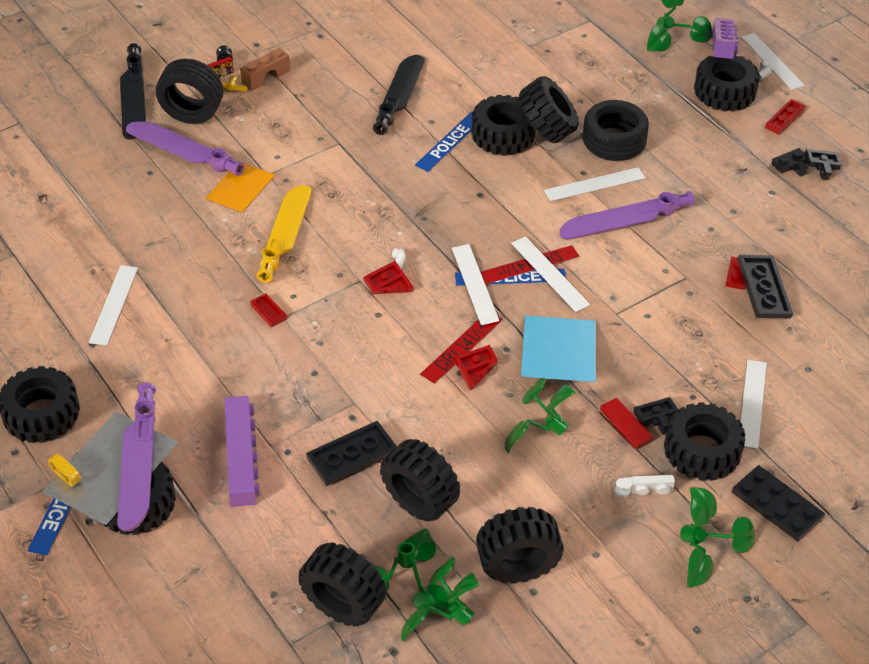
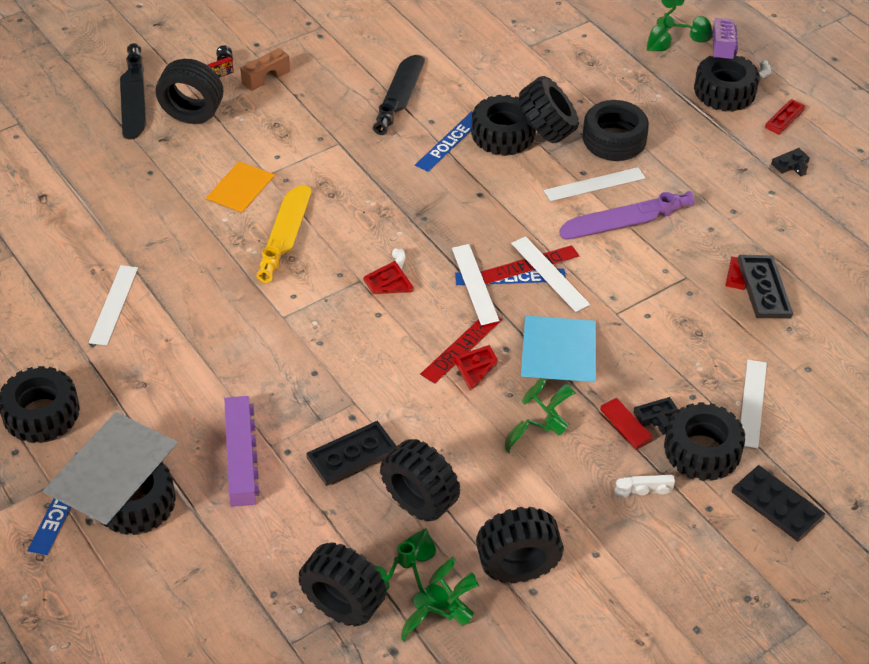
yellow beam [48,453,82,487] -> none
medium lavender piece [117,383,156,532] -> none
medium lavender piece [126,122,245,177] -> none
yellow piece [222,75,248,92] -> none
red tile [250,293,287,328] -> none
green plant [680,487,755,588] -> none
white sticker [742,33,805,90] -> none
black hinge [804,149,842,180] -> none

